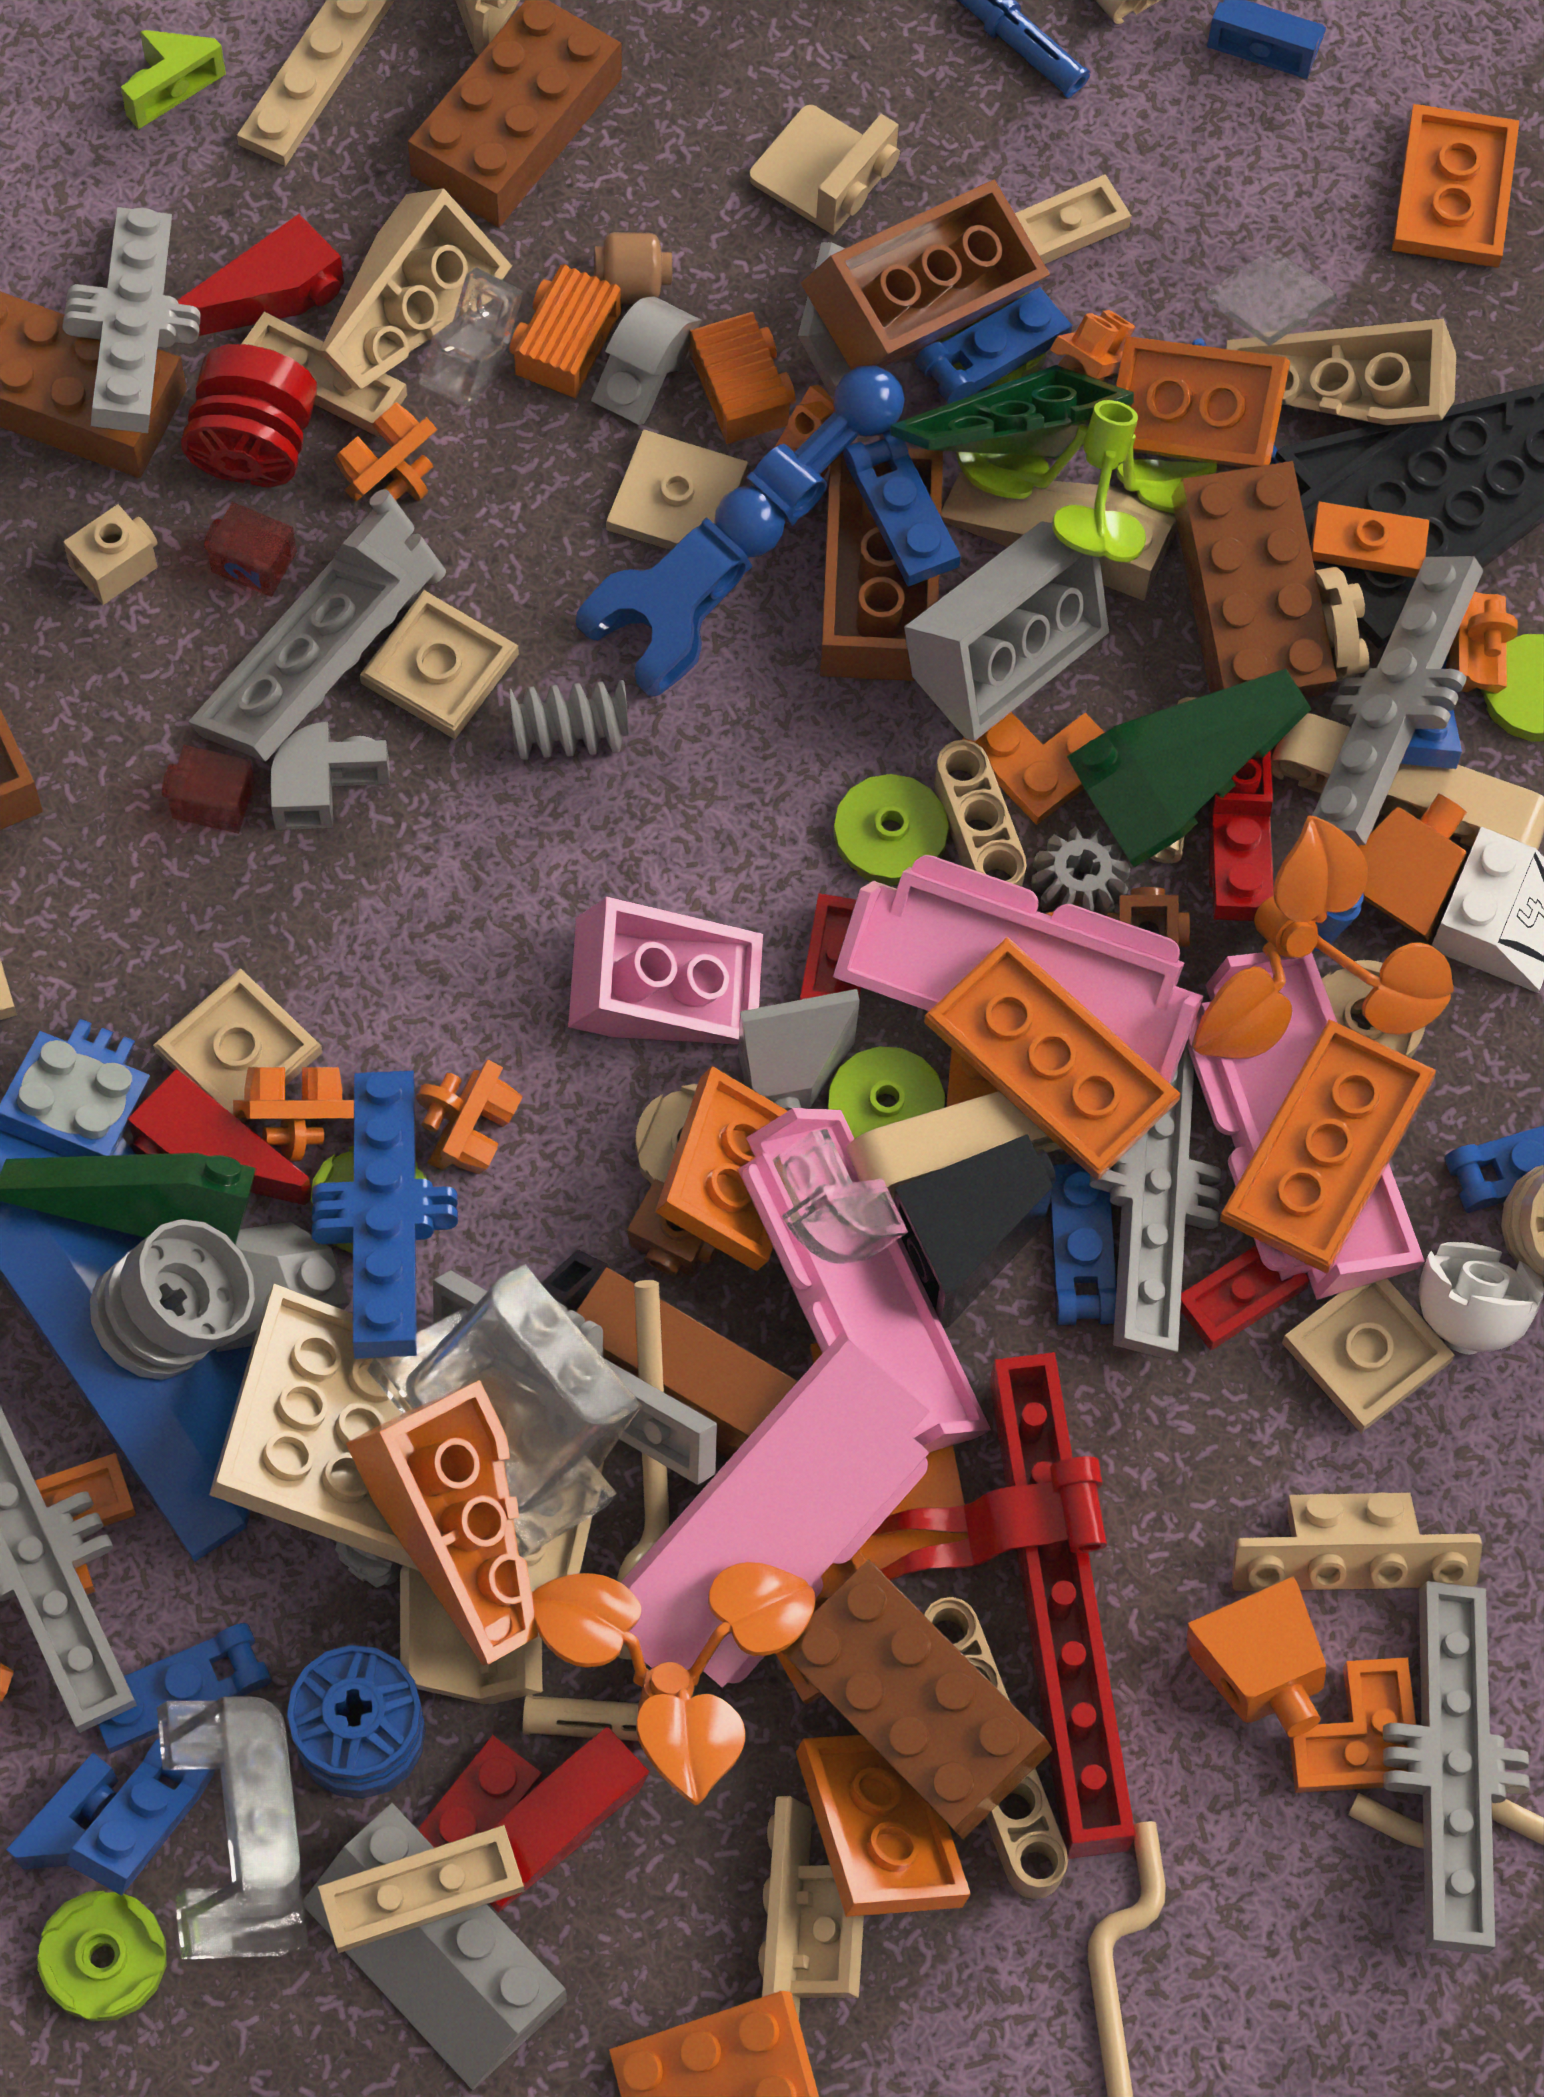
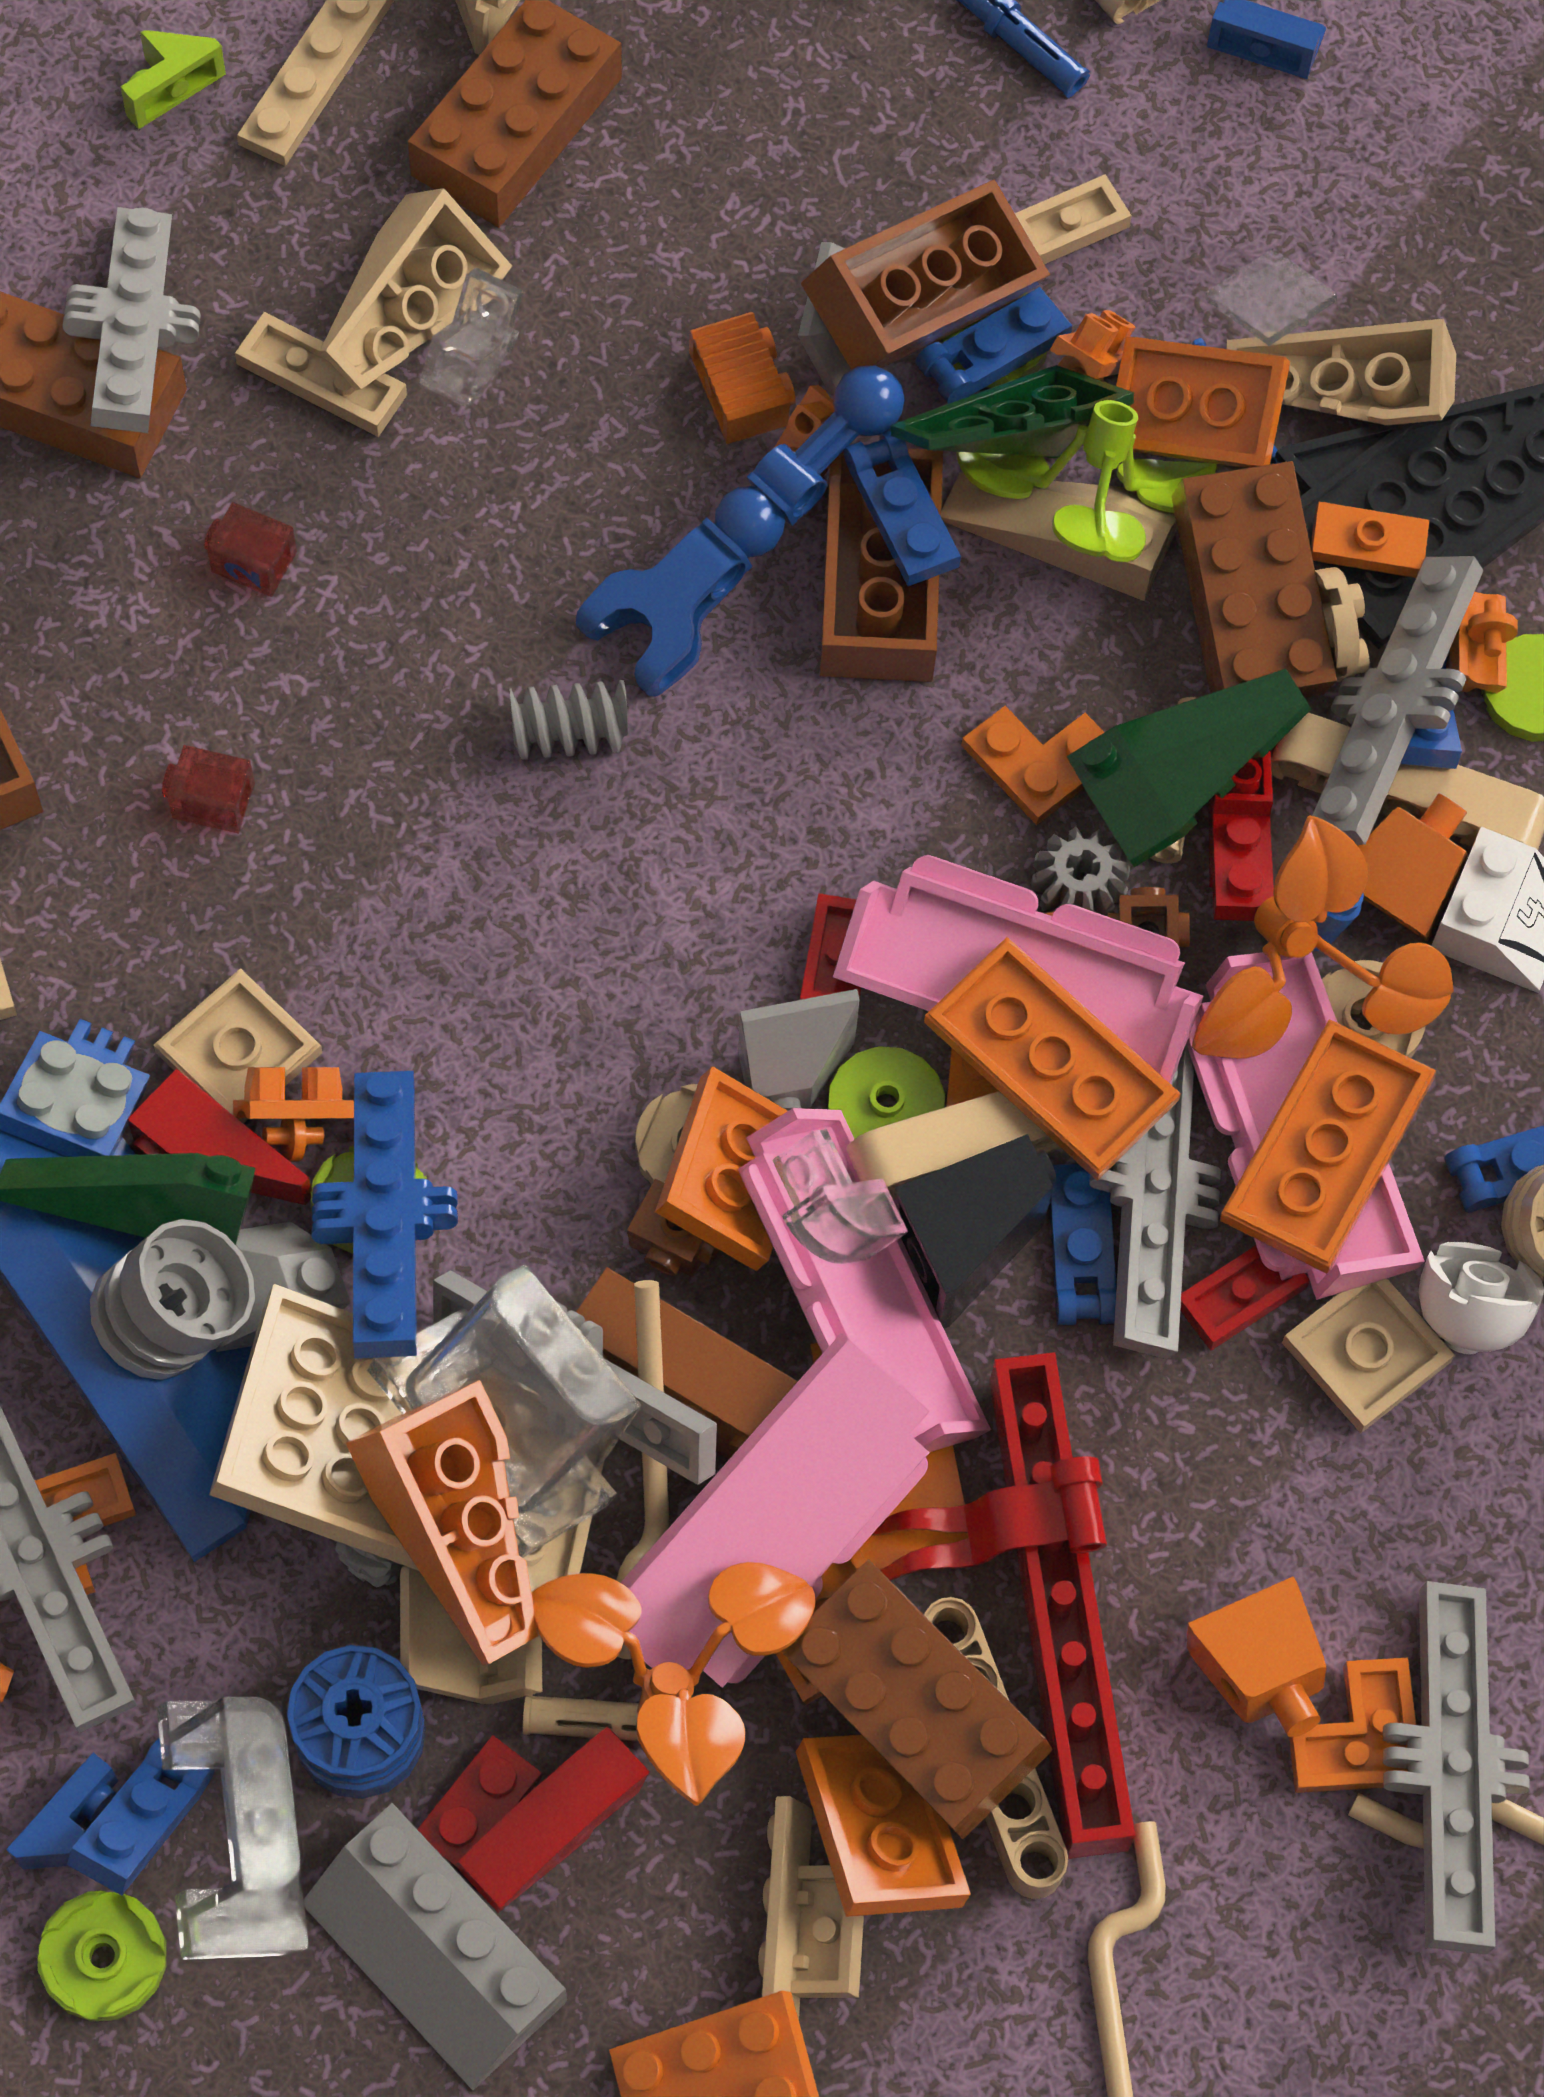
tan brick [63,504,158,605] -> none
blue plate [98,1623,272,1754] -> none
red slope [177,214,344,336] -> none
red wheel [181,344,317,488] -> none
light grey hinge [188,489,446,762] -> none
light grey brick [271,722,390,830] -> none
tan plate [318,1825,525,1953] -> none
orange hips [333,402,438,502] -> none
tan plate [360,590,519,739] -> none
orange hips [416,1059,523,1174] -> none
orange brick [509,264,621,399] -> none
black plate [535,1249,610,1312] -> none
bright pink slope [568,897,763,1044] -> none
light grey brick [591,296,702,425] -> none
medium nougat head [594,232,672,305] -> none
tan plate [606,429,748,550] -> none
tan bracket [750,105,900,235] -> none
lime plate [833,774,949,886] -> none
light grey slope [904,521,1109,741] -> none
tan beam [934,740,1027,887] -> none
tan bracket [1232,1493,1482,1591] -> none
orange plate [1392,104,1519,268] -> none

